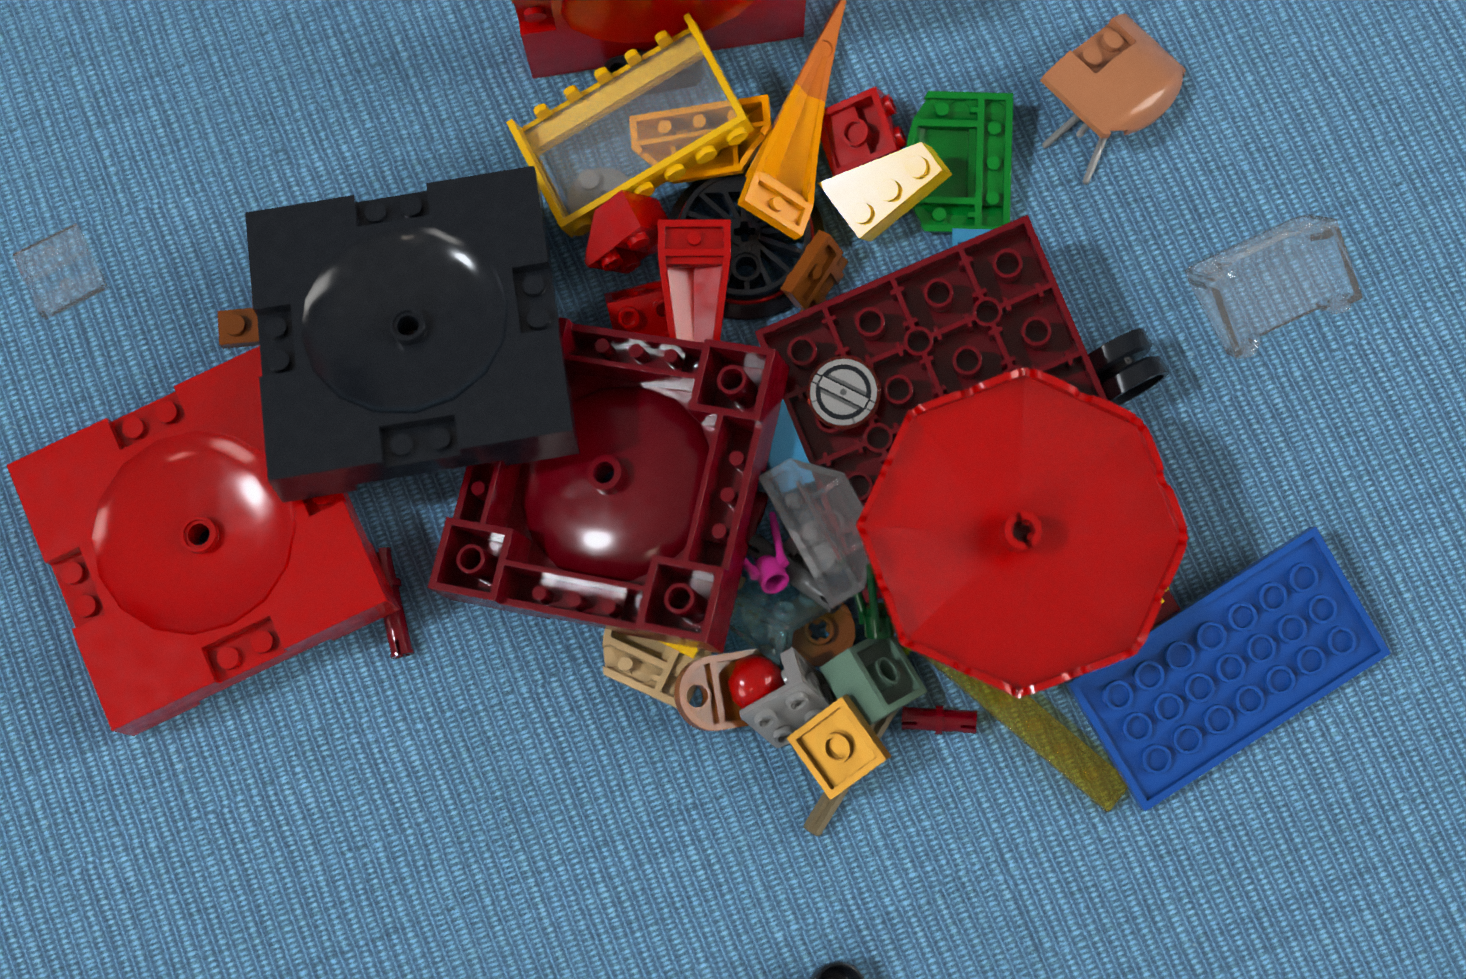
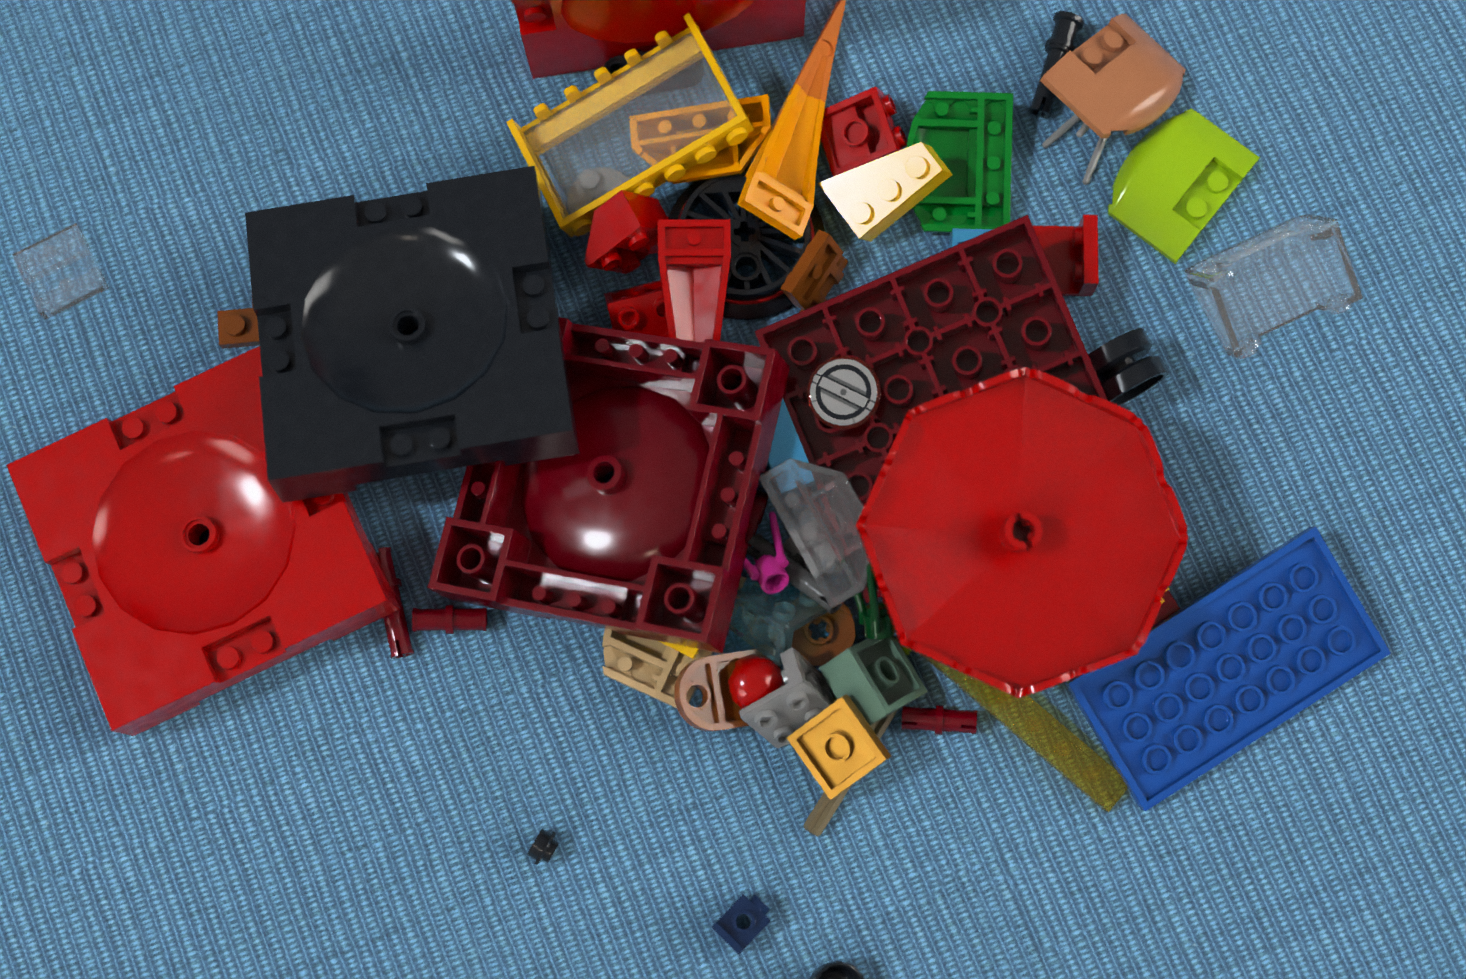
none -> dark red pin [412,605,488,634]
none -> black plate [527,829,559,865]
none -> dark blue brick [711,894,770,955]
none -> black pin [1029,11,1084,118]
none -> red bracket [1032,214,1099,296]
none -> lime slope [1107,109,1260,264]

